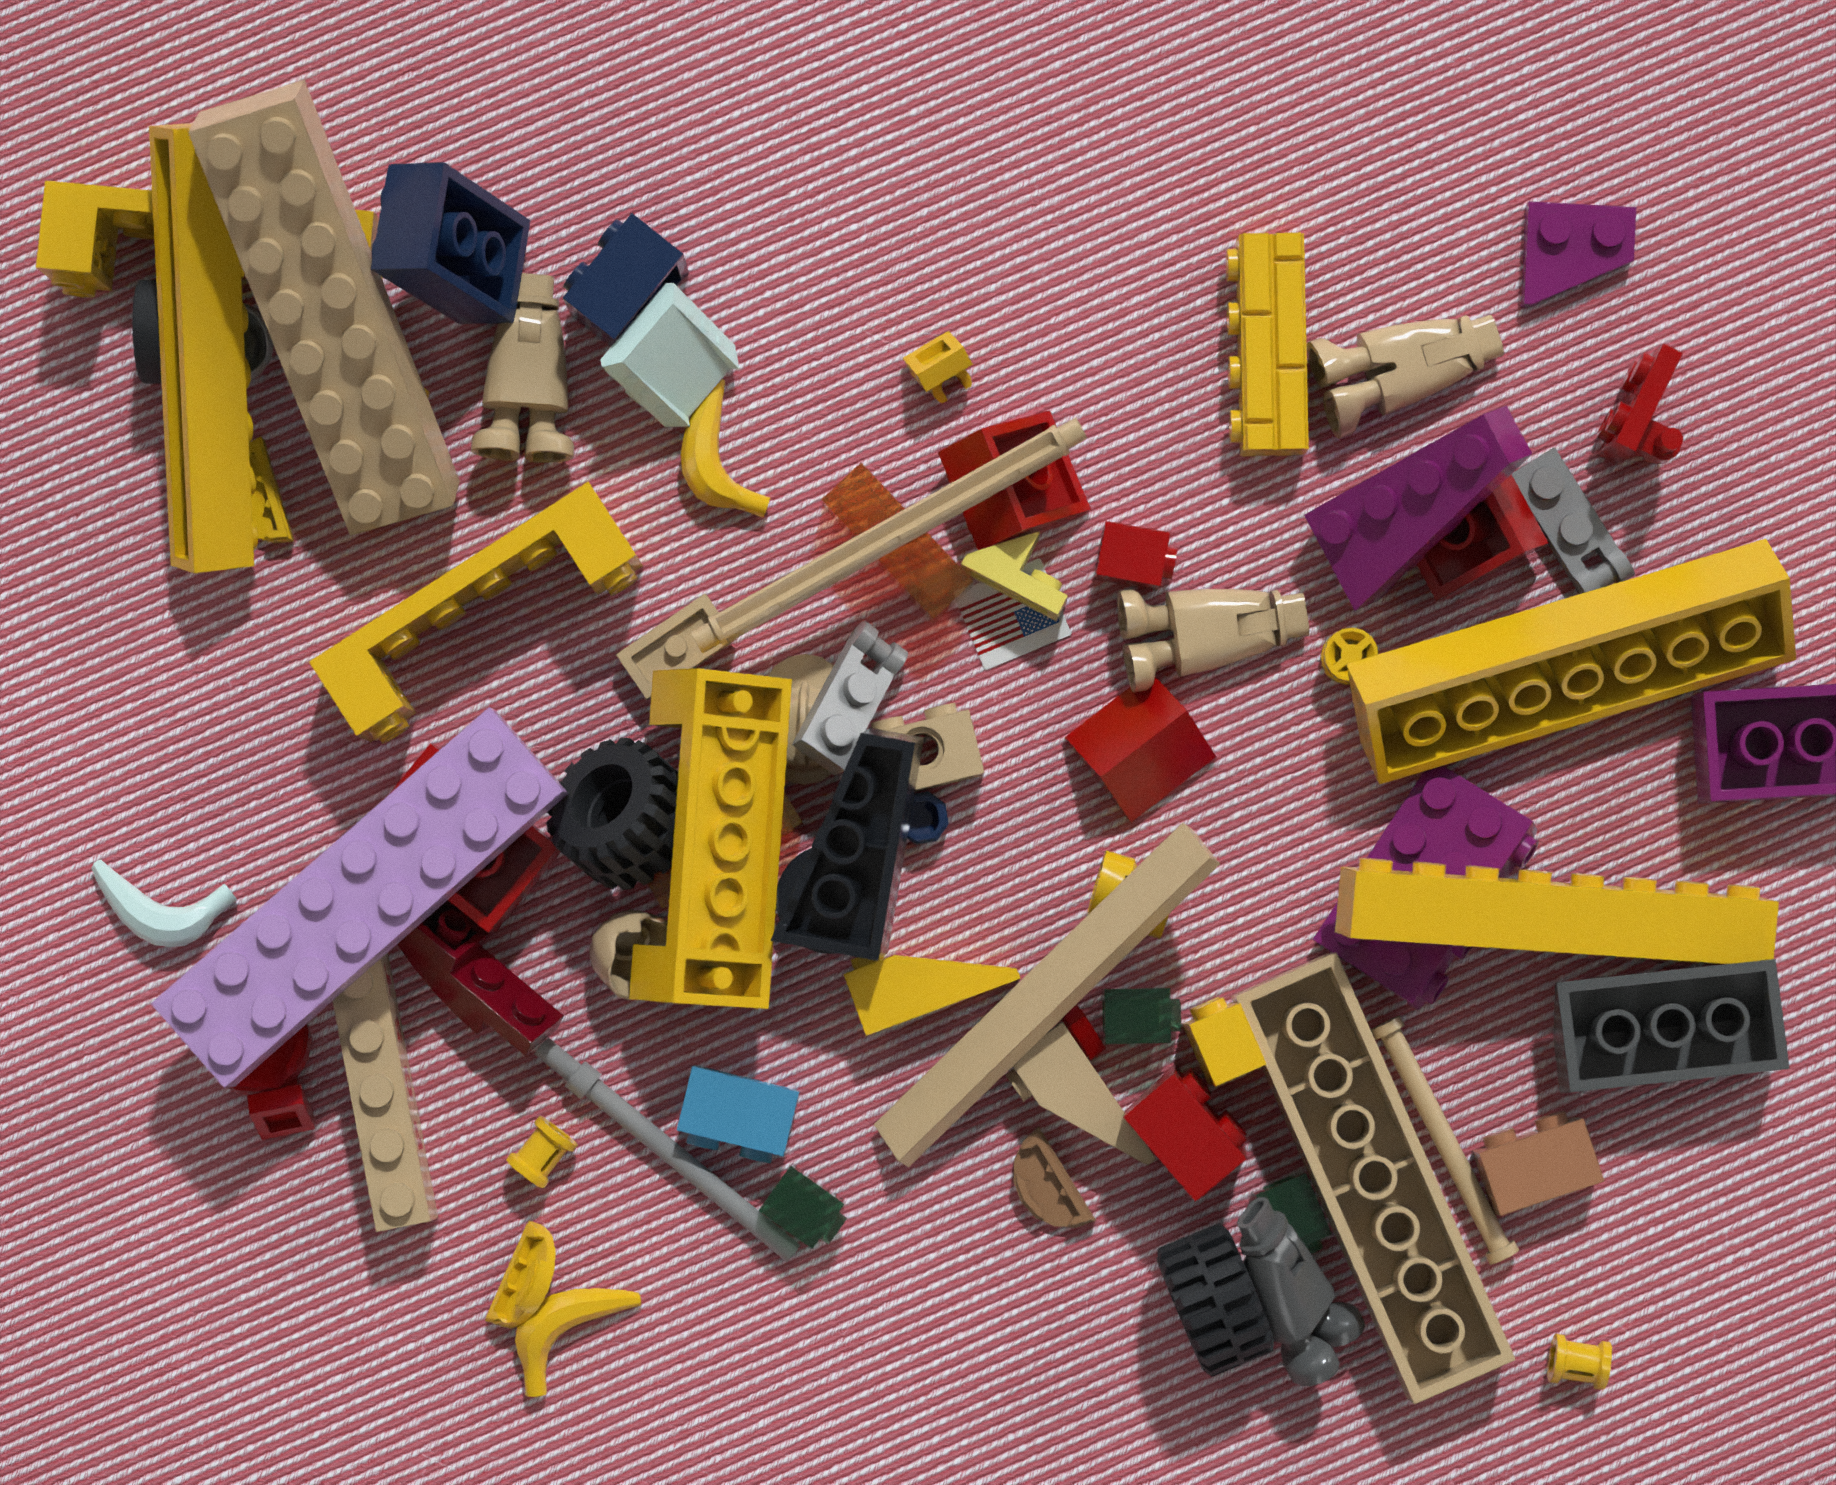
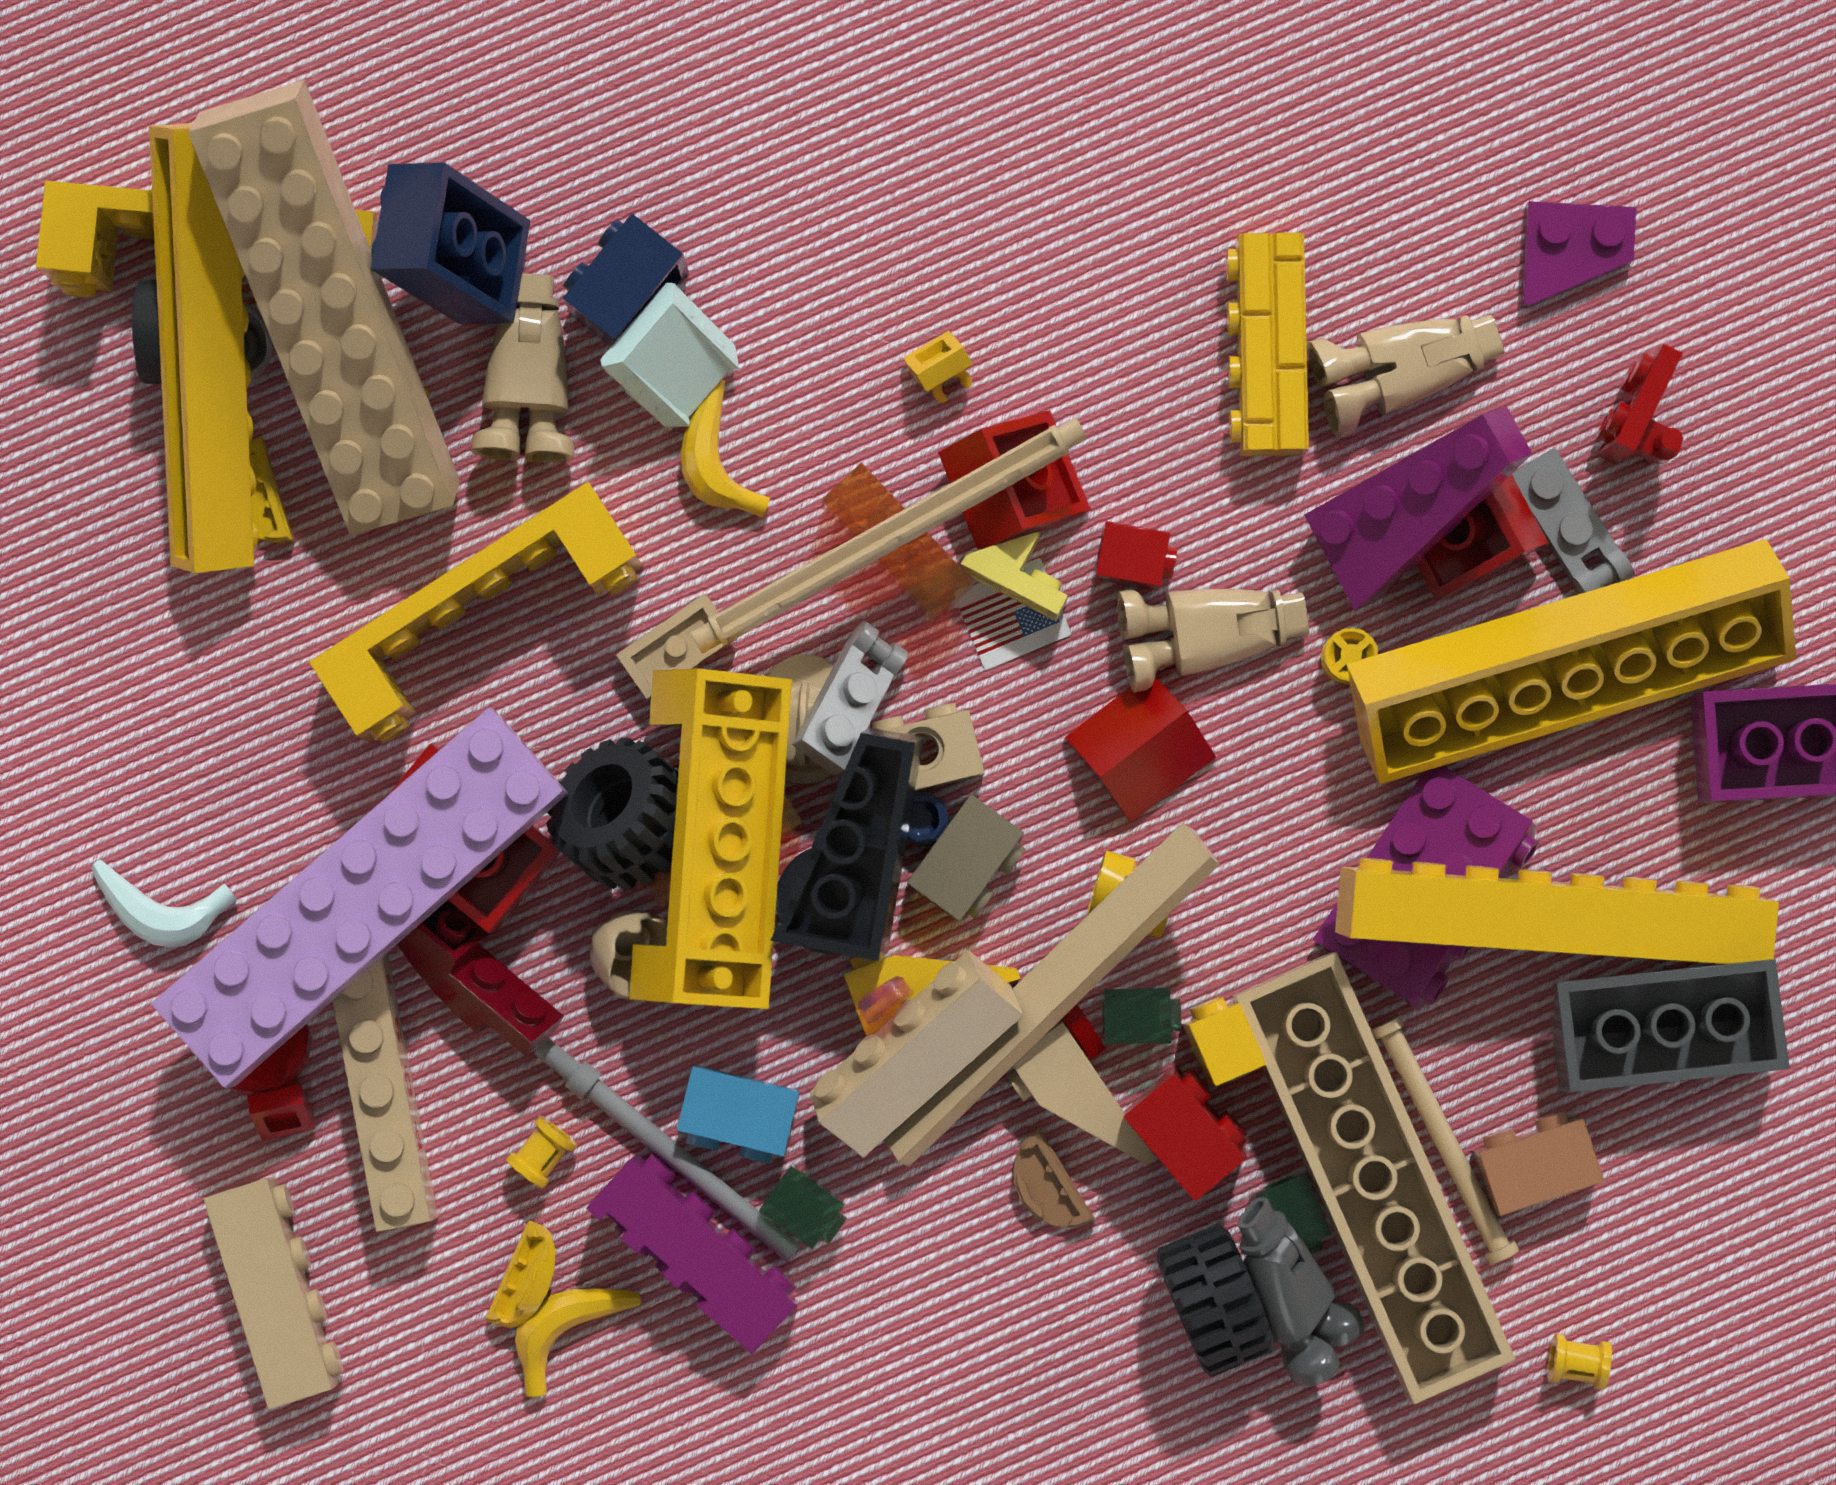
none -> tan brick [203,1175,343,1410]
none -> magenta wedge [586,1154,798,1354]
none -> tan brick [809,950,1023,1158]
none -> tile [857,976,914,1024]
none -> dark tan brick [907,794,1026,922]

